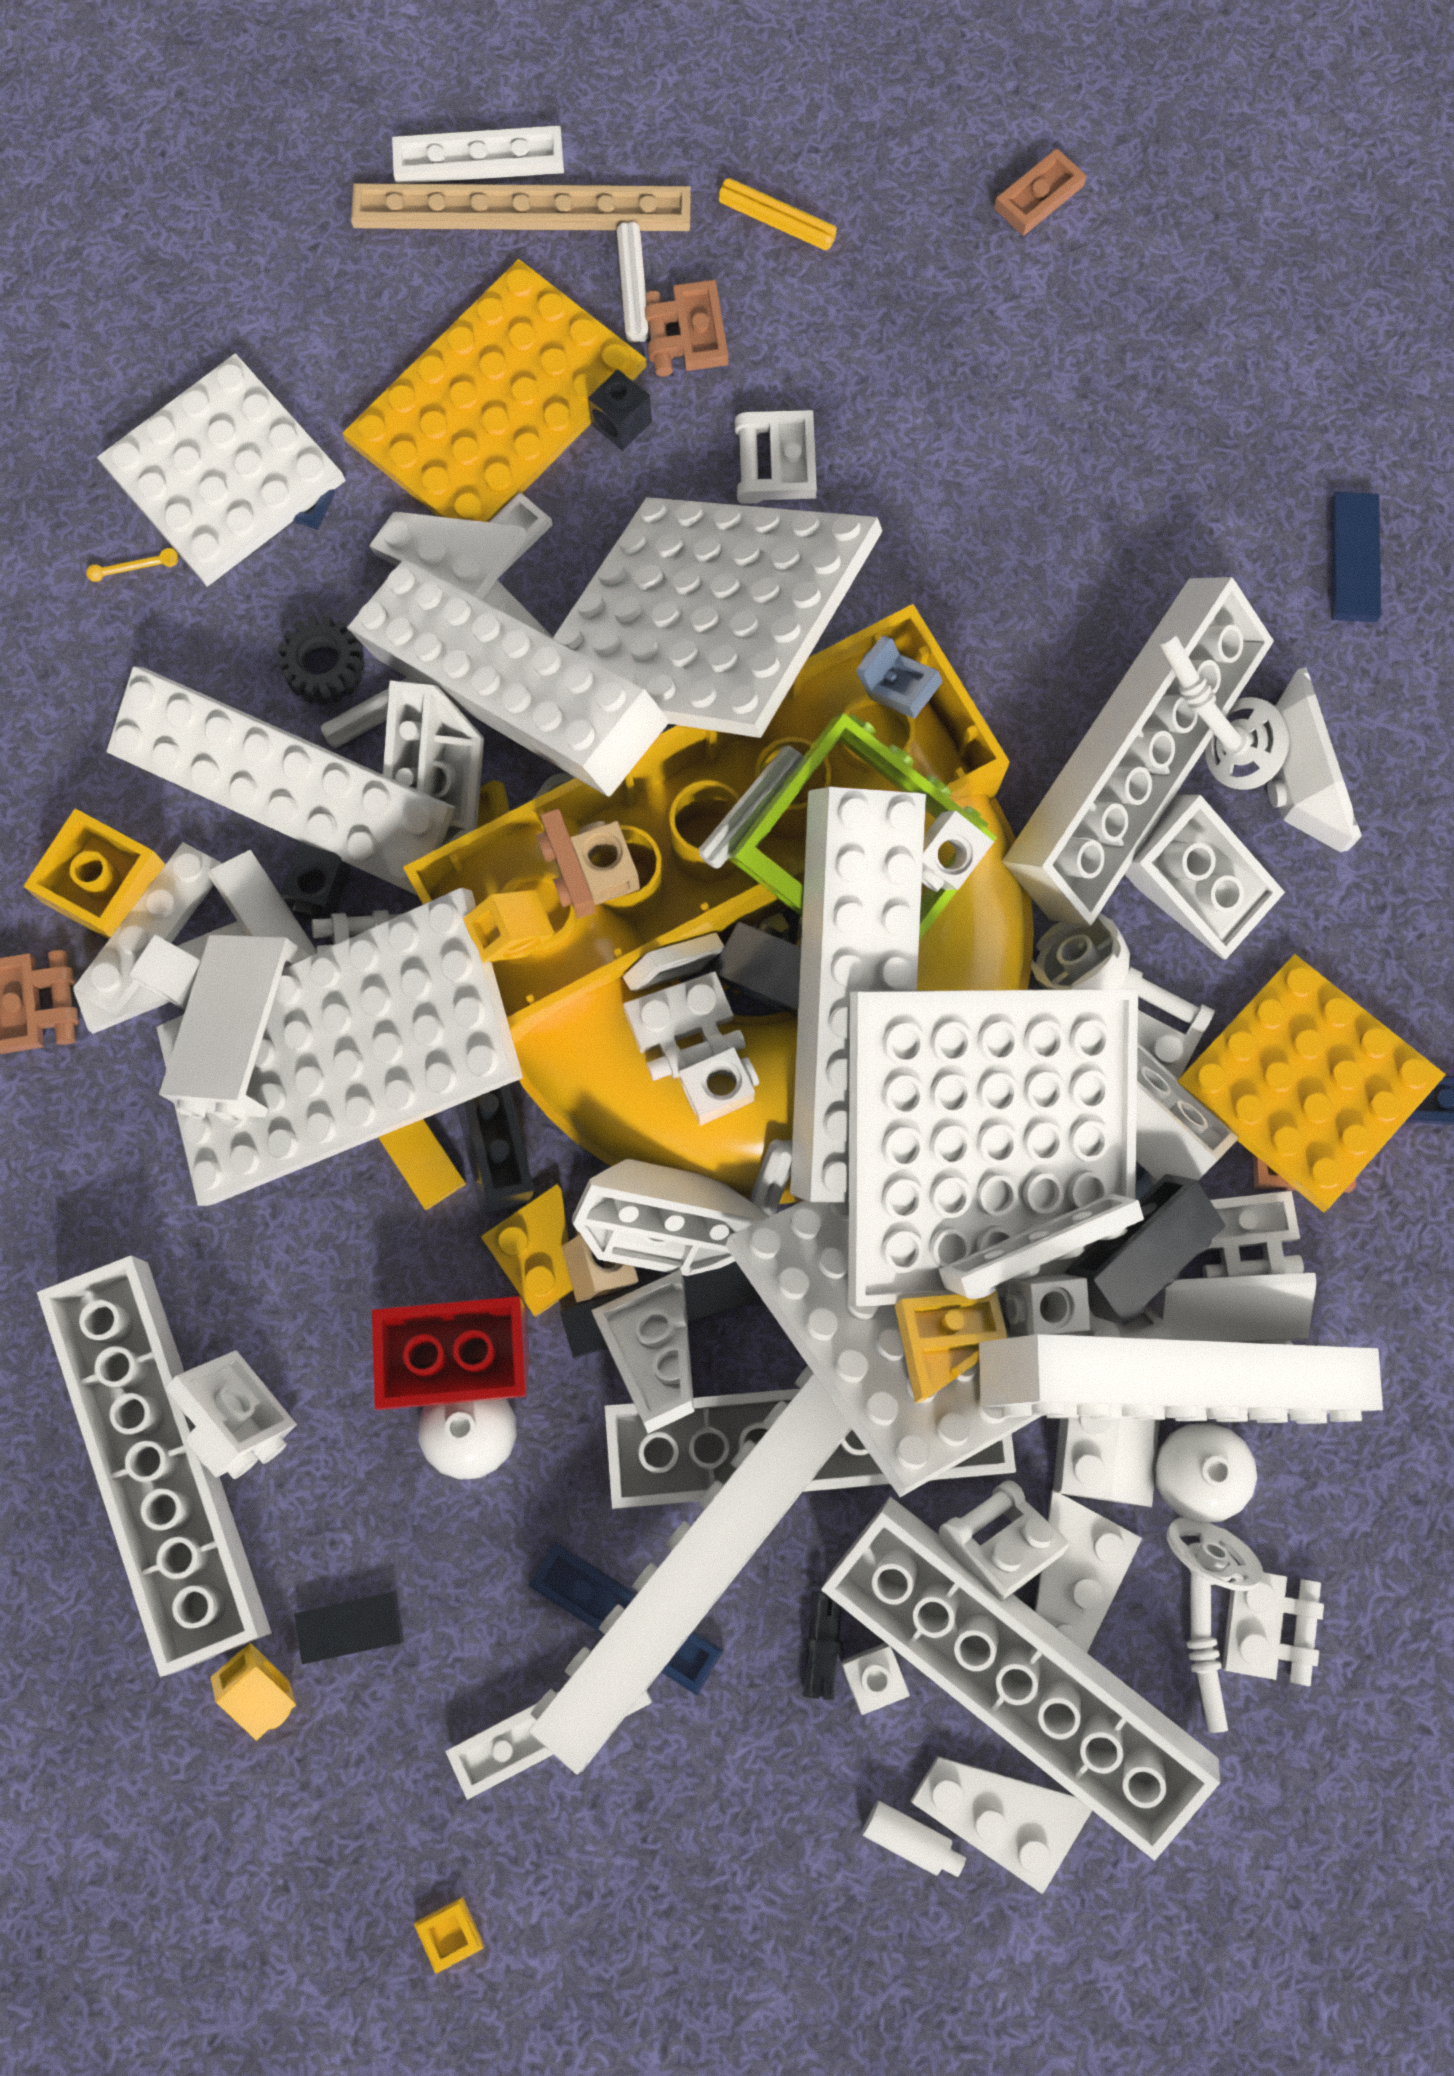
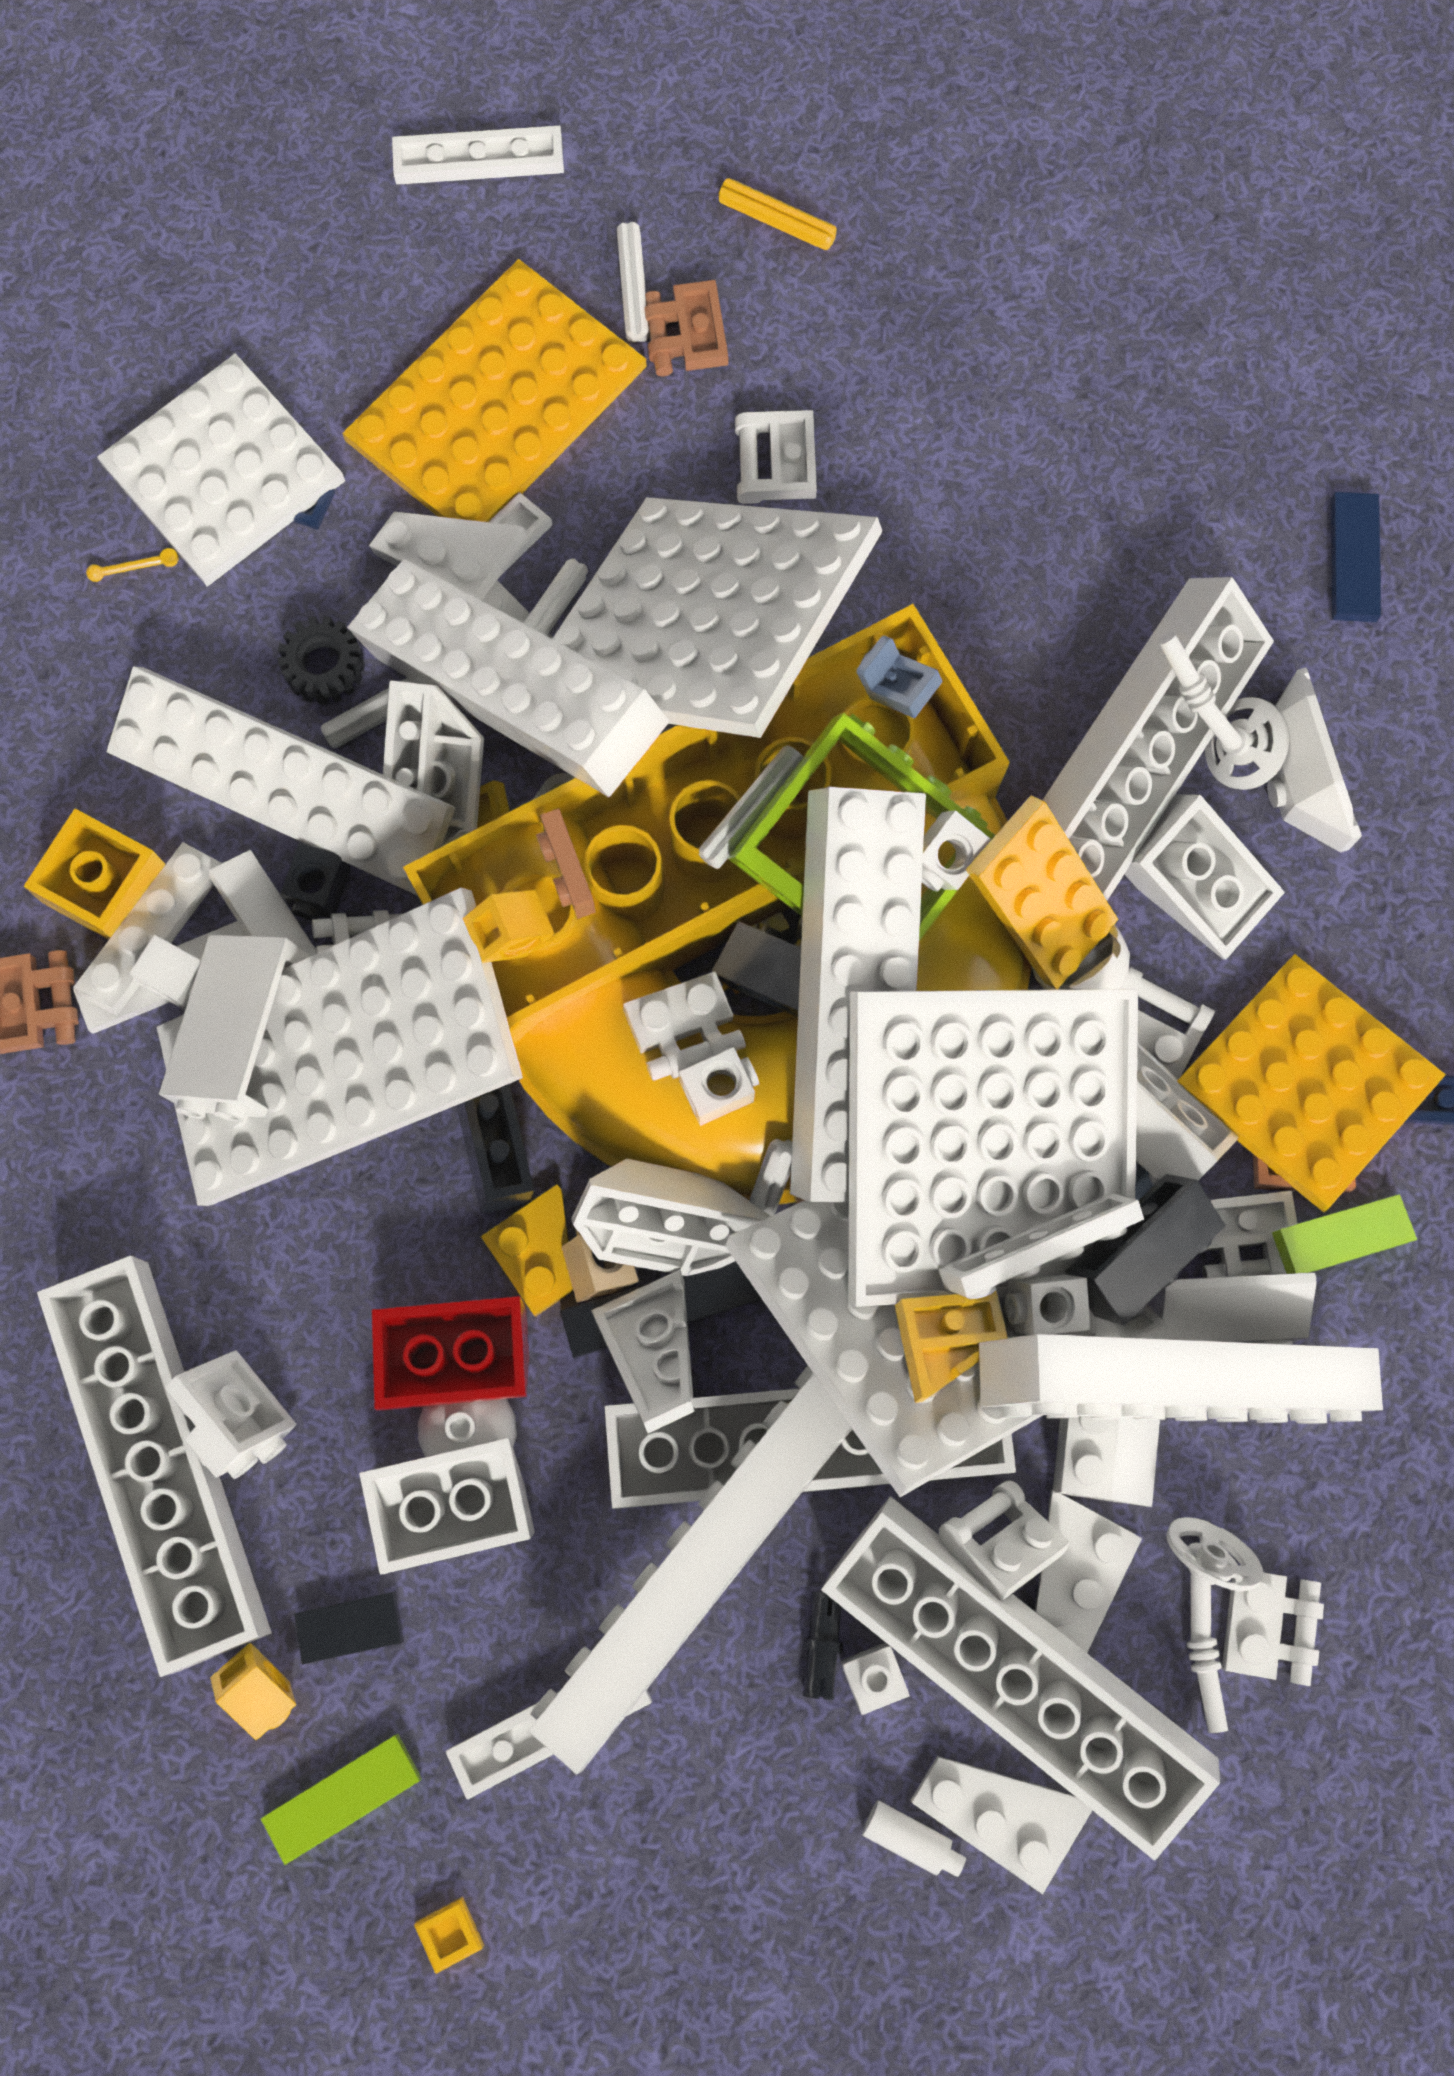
tan tile [351,183,691,231] -> none
yellow tile [378,1119,466,1211] -> none
dark blue tile [528,1542,724,1695] -> none
tan brick [570,821,640,905] -> none
black brick [587,369,652,451] -> none
white tile [623,933,724,992] -> none
nougat plate [994,148,1087,236] -> none
white cylinder [1155,1422,1257,1523] -> none
none -> lime tile [260,1734,422,1866]
none -> white slope [359,1437,535,1575]
none -> white axle [524,559,588,636]
none -> yellow plate [965,795,1118,990]
none -> lime tile [1272,1194,1417,1274]

